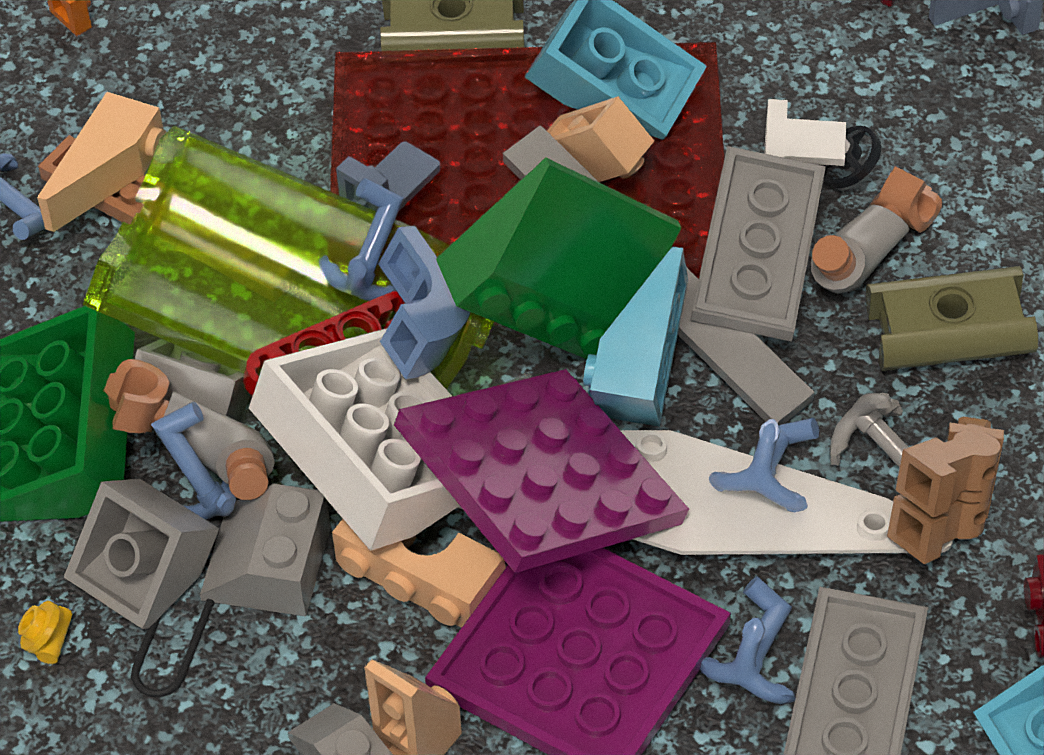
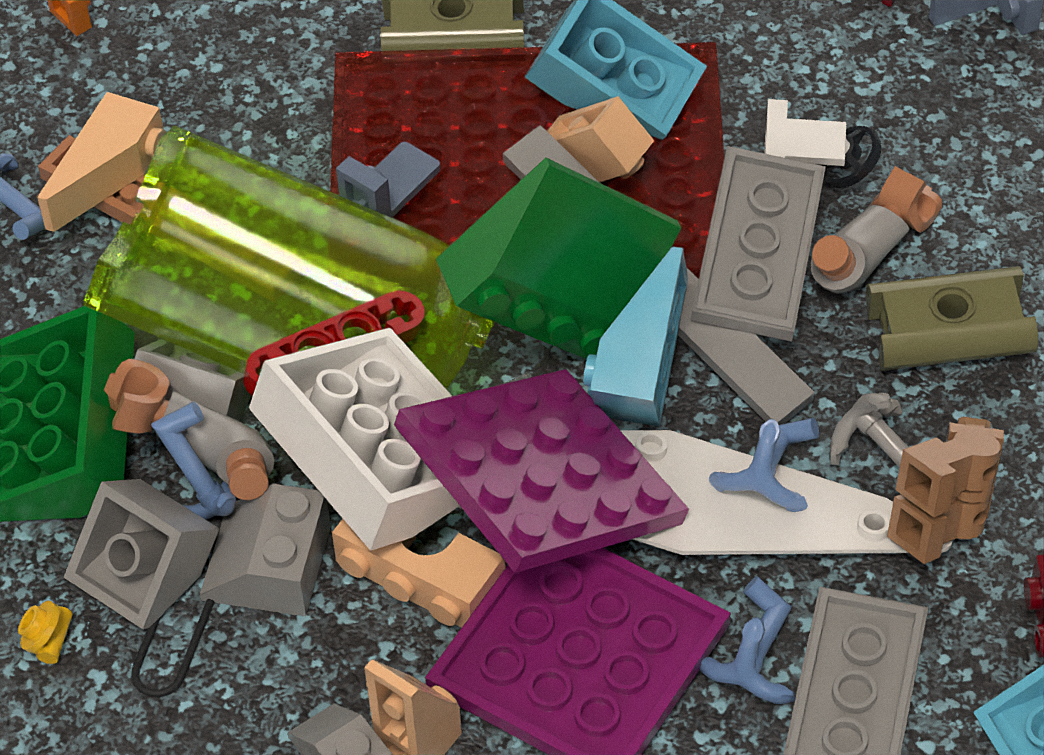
medium blue piece [318,178,404,301] -> none
medium blue arch [378,226,470,380] -> none

